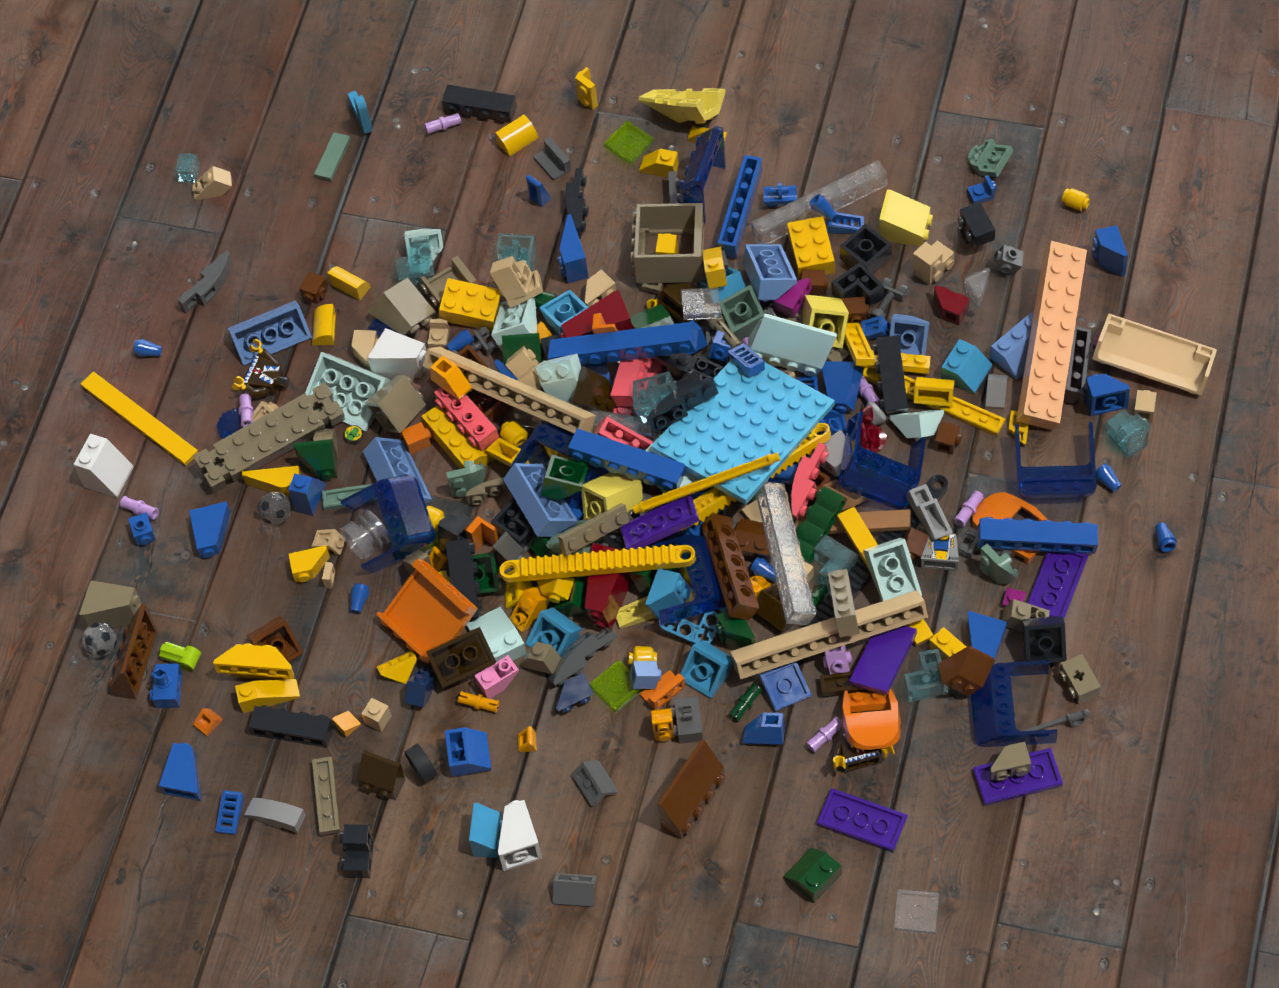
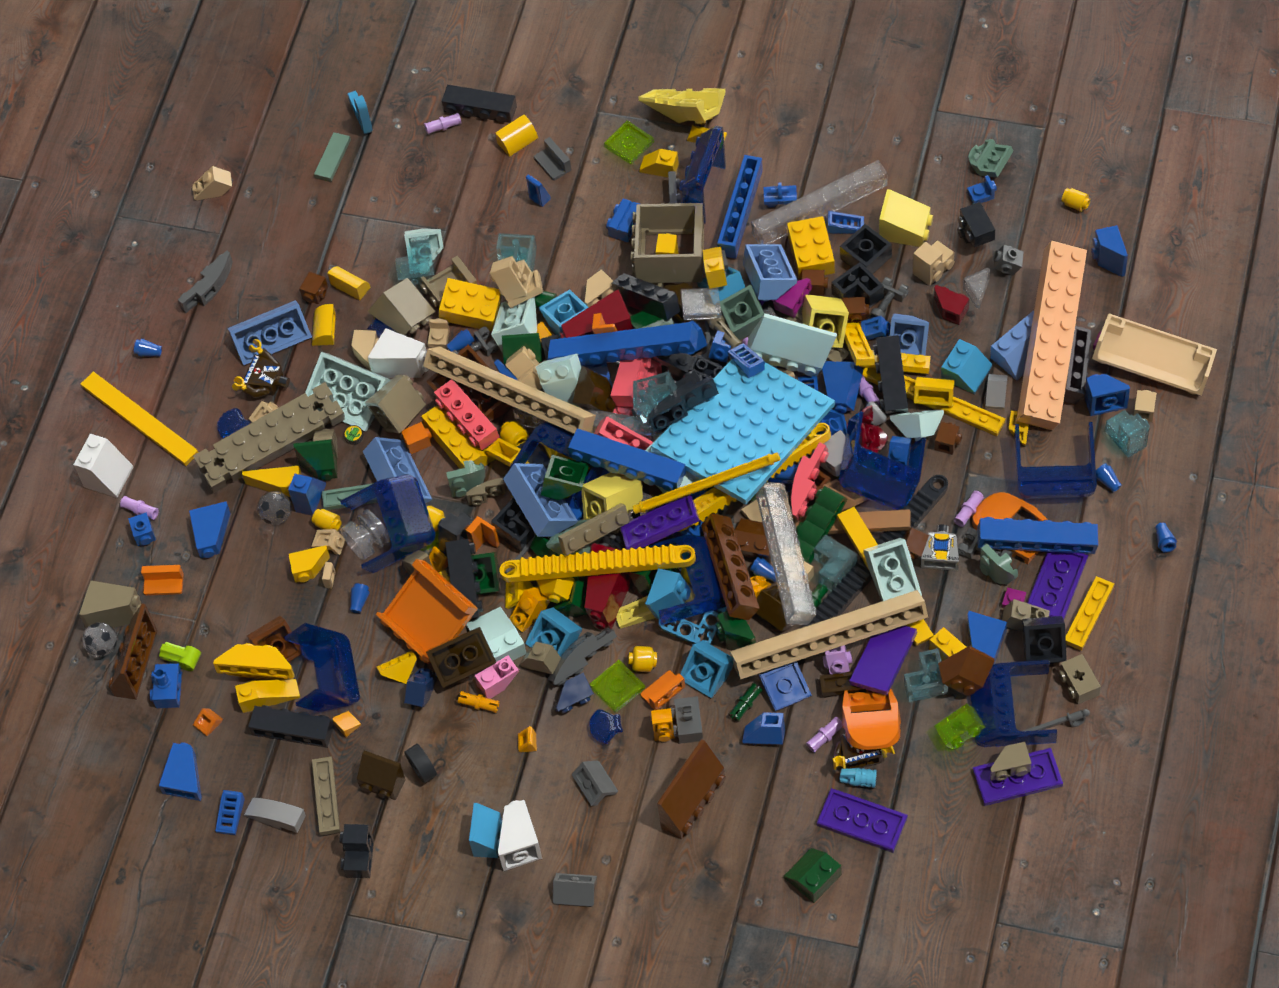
clear light blue brick [175,153,200,182] -> none
lavender pin [239,394,254,427] -> none
tan brick [361,698,392,732] -> none
light orange slope [430,356,472,400] -> none
blue slope [445,727,492,777] -> none
dark grey slope [493,532,524,561] -> none
blue slope [558,214,589,284] -> none
black slope [565,168,589,239] -> none
yellow bracket [575,67,598,110] -> none
medium blue brick [629,661,661,689] -> none
blue cone [809,194,836,220] -> none
dark tan brick [828,569,859,637] -> none
clear tile [894,889,939,935] -> none
light grey slope [906,484,953,540] -> none
none -> orange panel [141,565,184,596]
none -> clear blue windscreen [285,623,360,712]
none -> yellow brick [312,509,342,531]
none -> clear blue animal [589,709,623,744]
none -> blue brick [606,199,639,243]
none -> black brick [611,273,680,321]
none -> medium azure hinge [840,768,877,788]
none -> blue slope [886,436,911,481]
none -> clear neon green brick [934,703,985,750]
none -> yellow plate [1066,576,1114,651]

